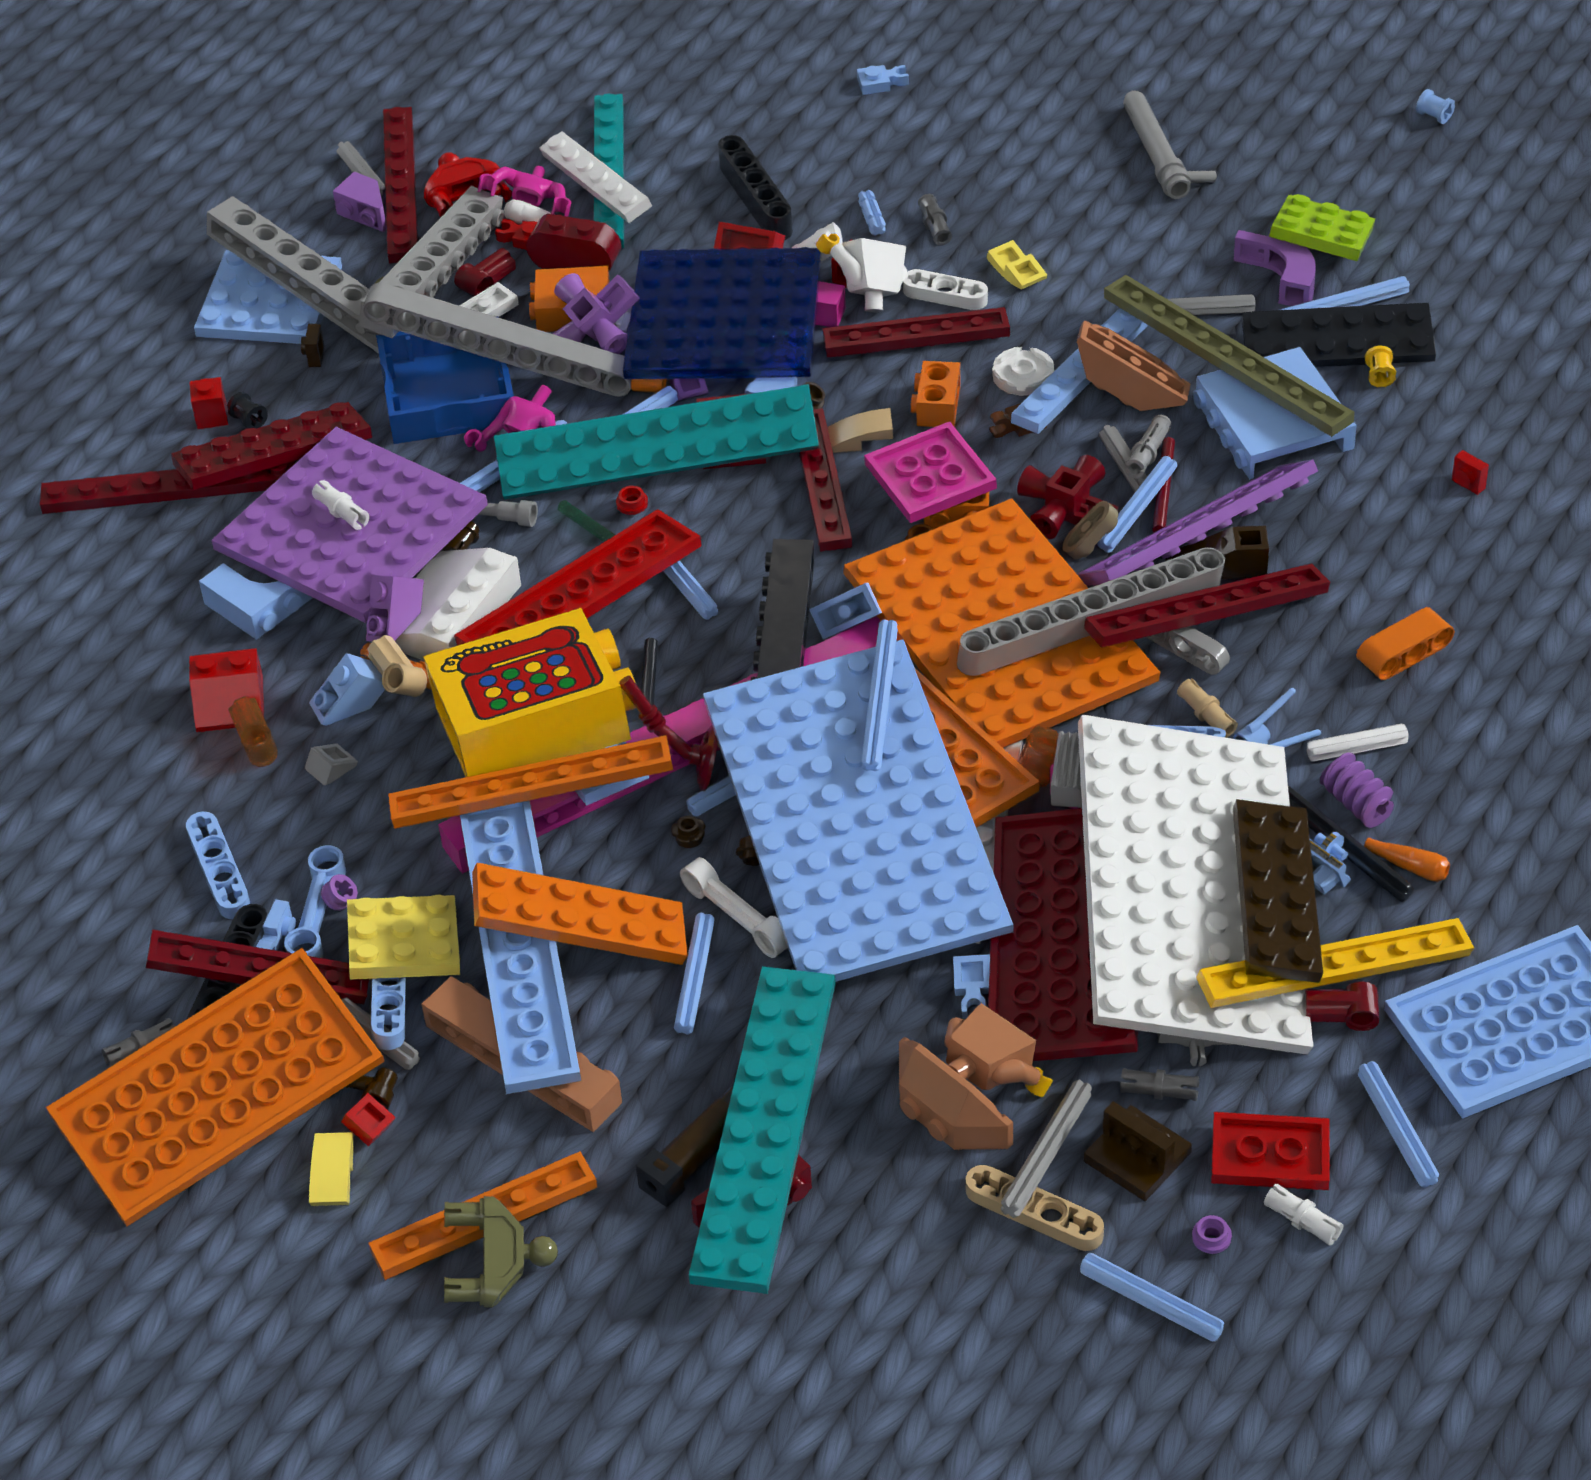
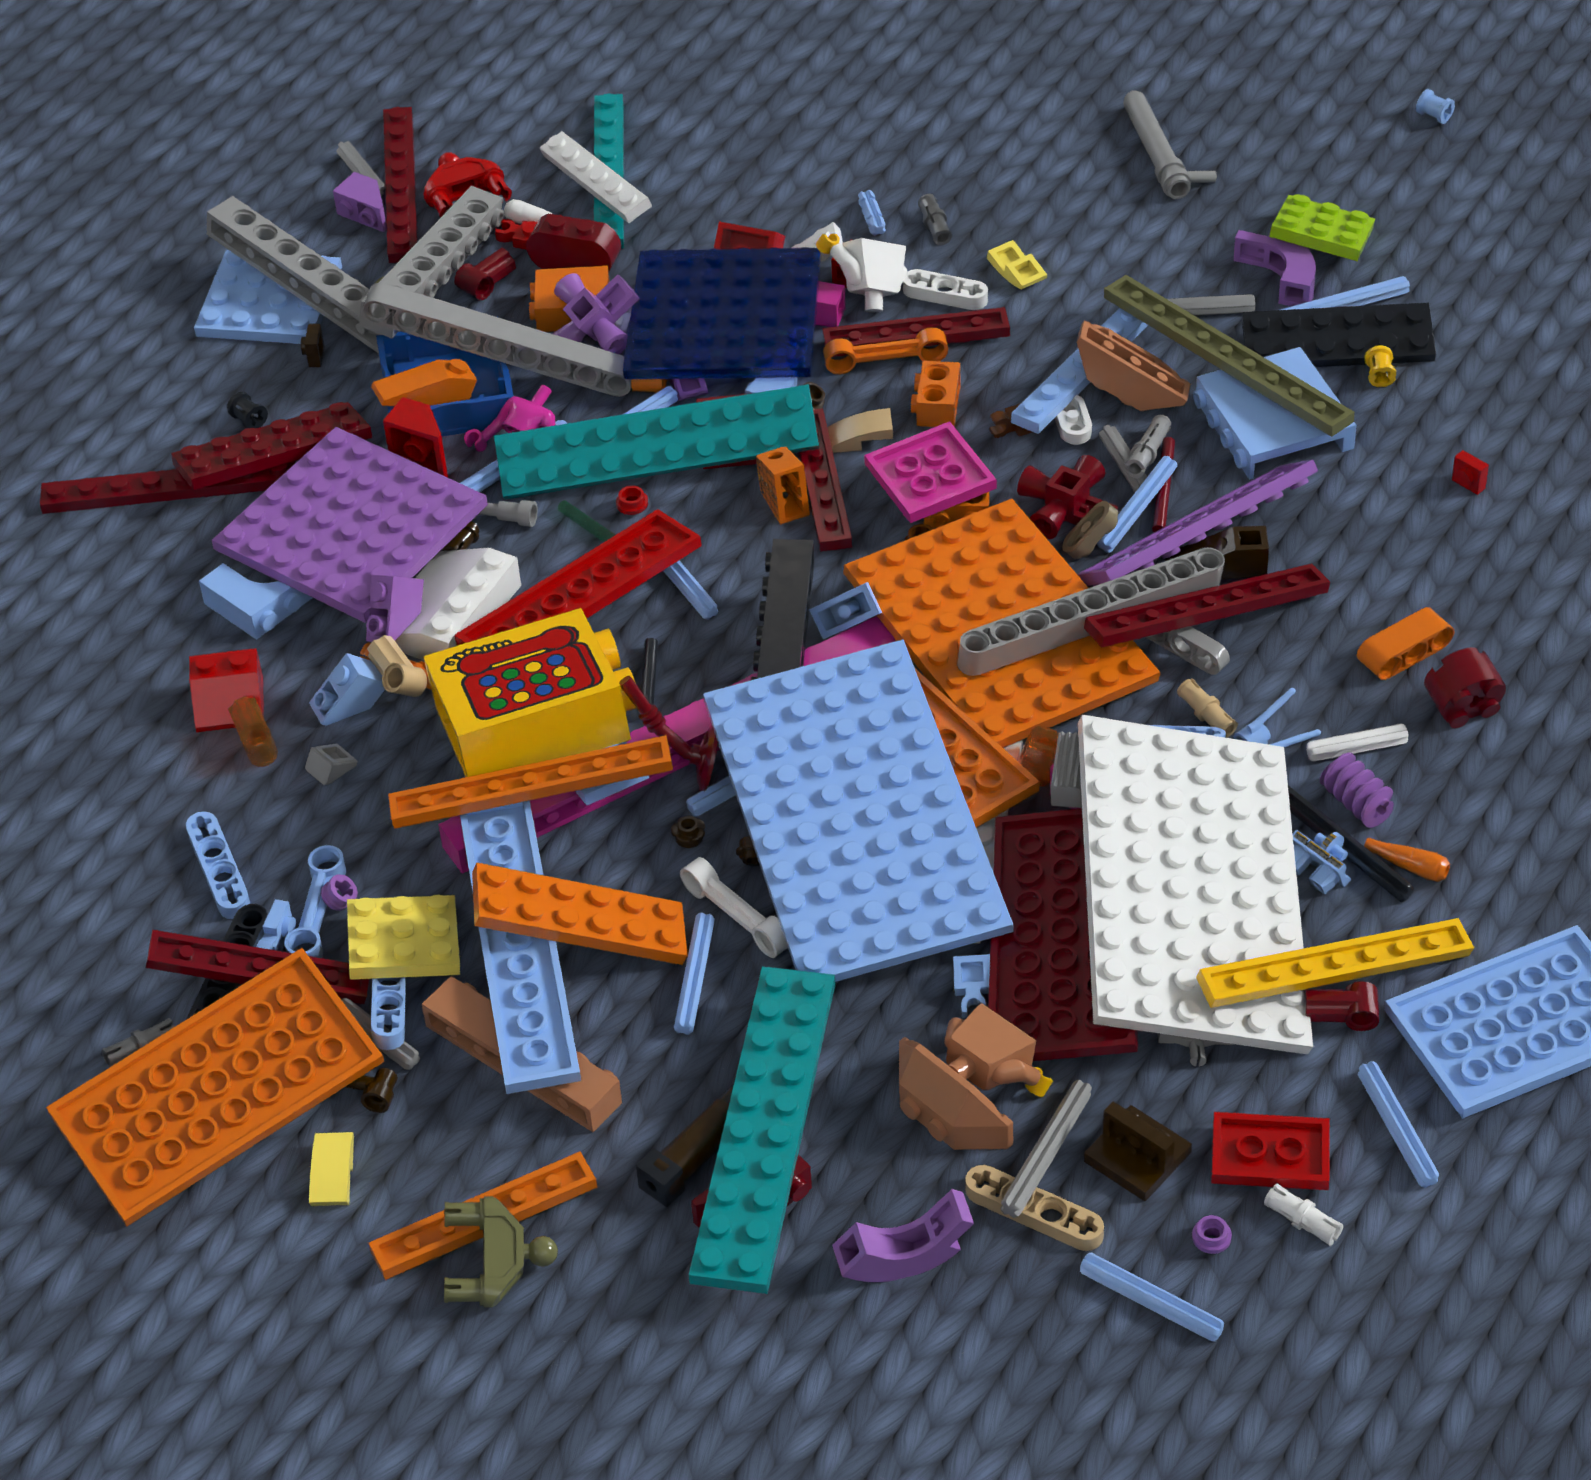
red brick [190,377,228,430] -> none
white pin [312,480,369,530] -> none
red plate [341,1093,396,1147] -> none
white plate [459,282,519,317] -> none
dark pink piece [477,166,571,217] -> none
black beam [718,135,793,240] -> none
light blue plate [857,65,909,95] -> none
light blue axle [862,619,898,771] -> none
white tile [992,347,1054,396] -> none
flat silver pin [1120,1068,1199,1101] -> none
dark brown plate [1233,799,1323,983] -> none
none -> orange slope [371,359,477,406]
none -> red slope [383,397,448,478]
none -> orange torso [756,447,810,525]
none -> orange piece [823,328,948,374]
none -> medium lavender arch [832,1189,974,1282]
none -> white plate [1054,395,1092,445]
none -> dark red brick [1424,647,1506,729]

